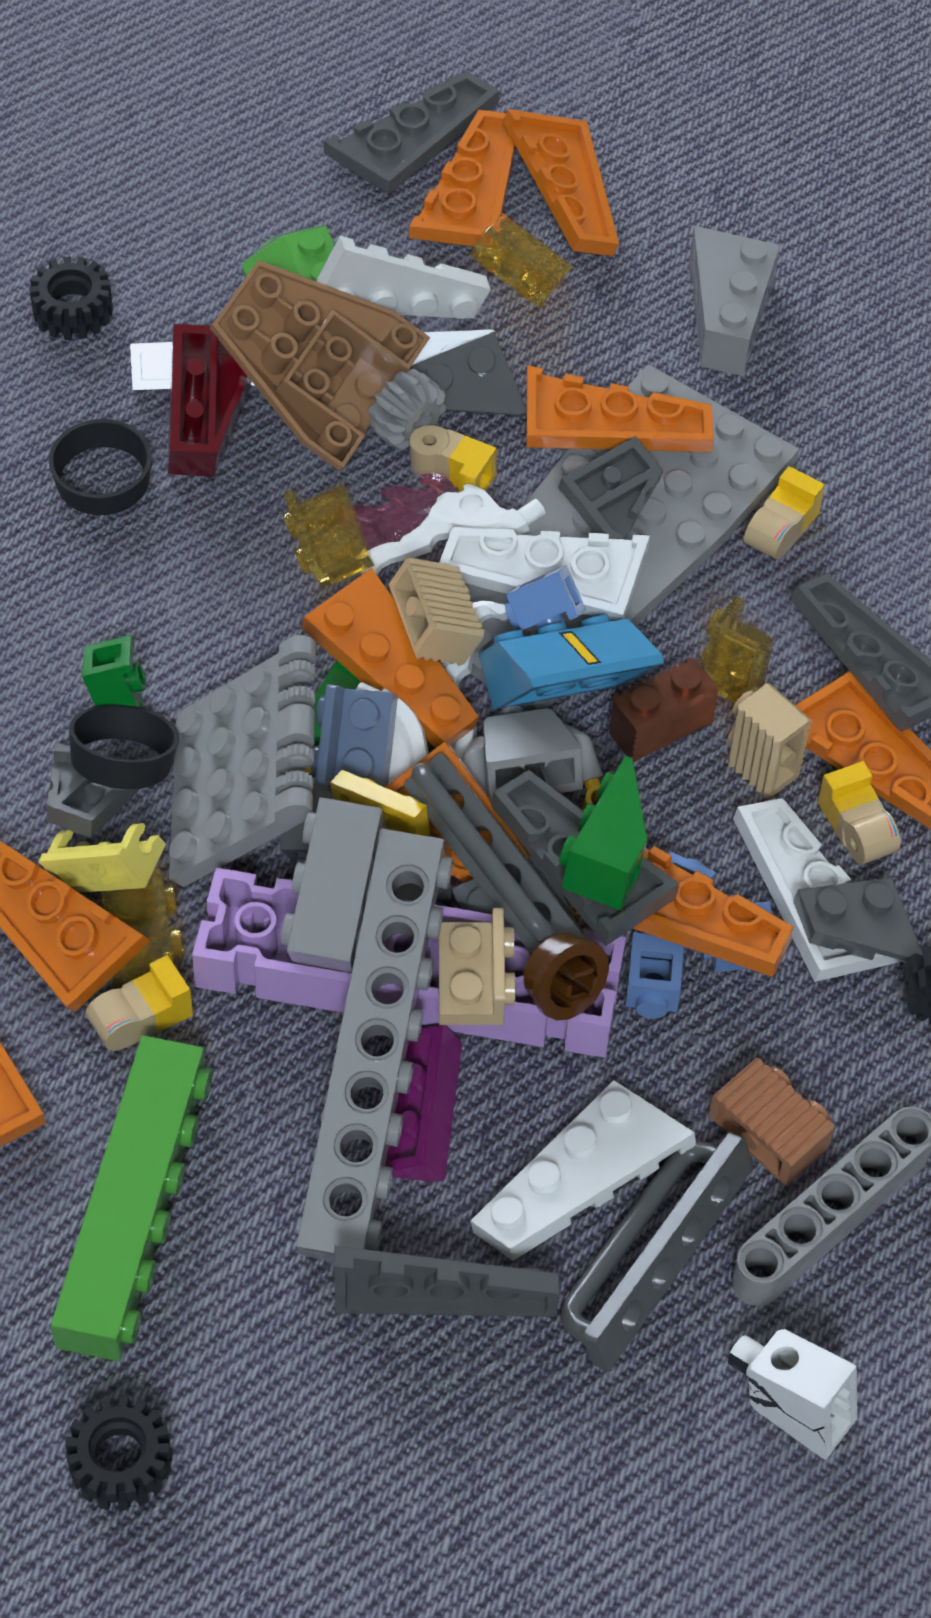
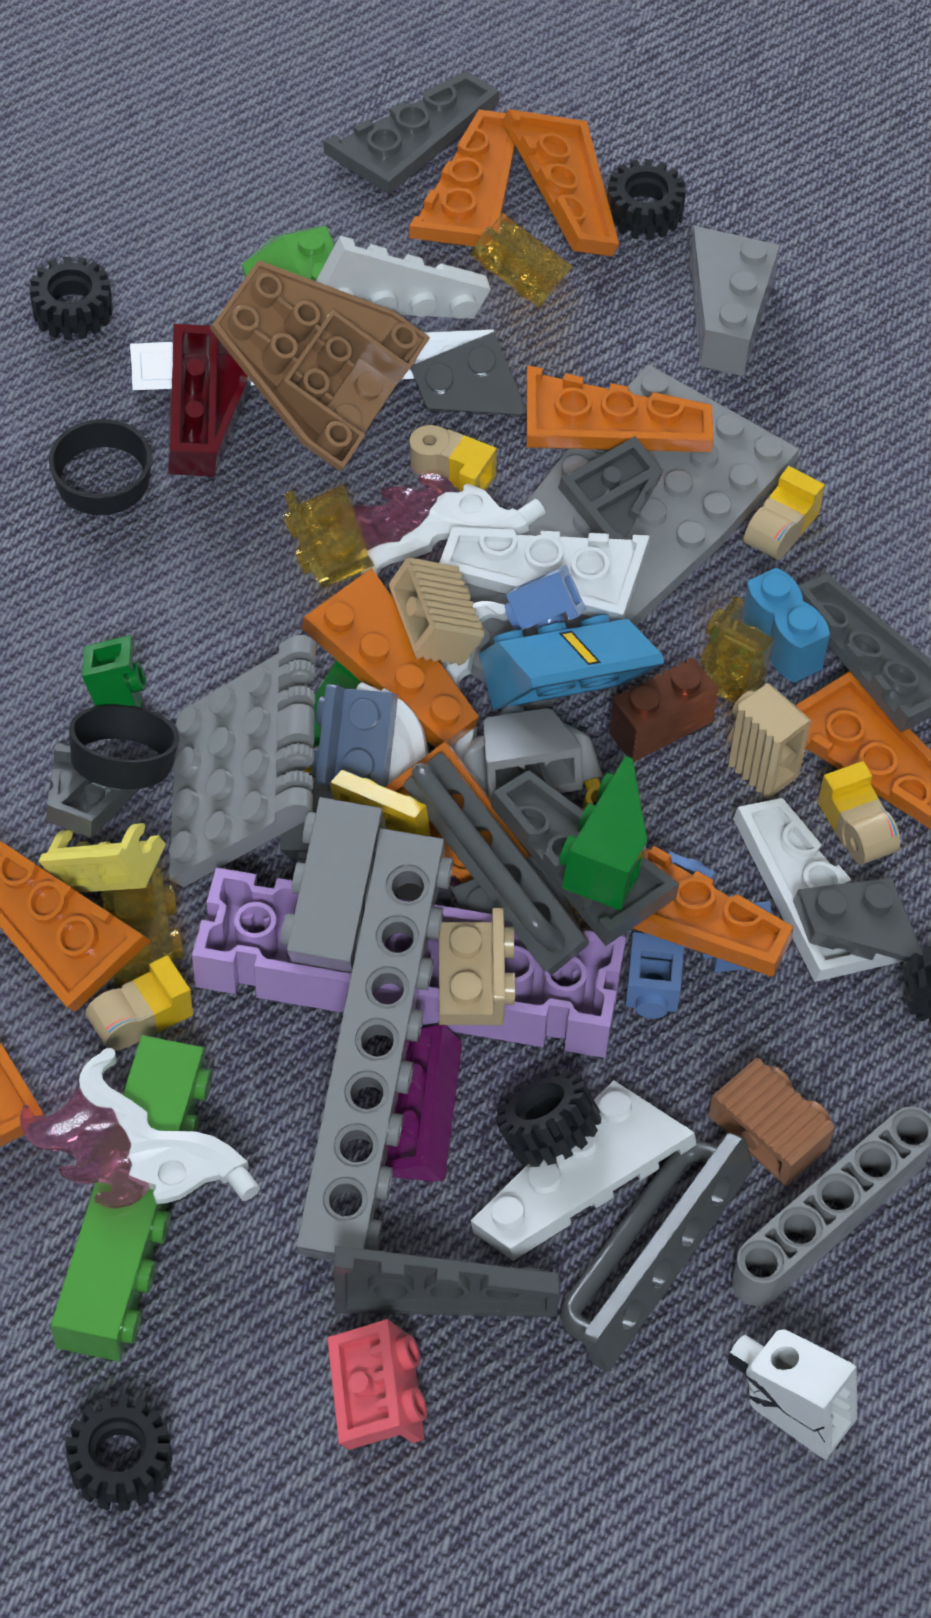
light grey gear [368,368,447,451] -> none
reddish brown piece [523,932,609,1021] -> none
none -> piece [20,1048,260,1209]
none -> coral bracket [327,1319,427,1450]
none -> black tyre [495,1069,602,1167]
none -> black tyre [607,159,686,240]
none -> dark azure brick [742,568,830,683]

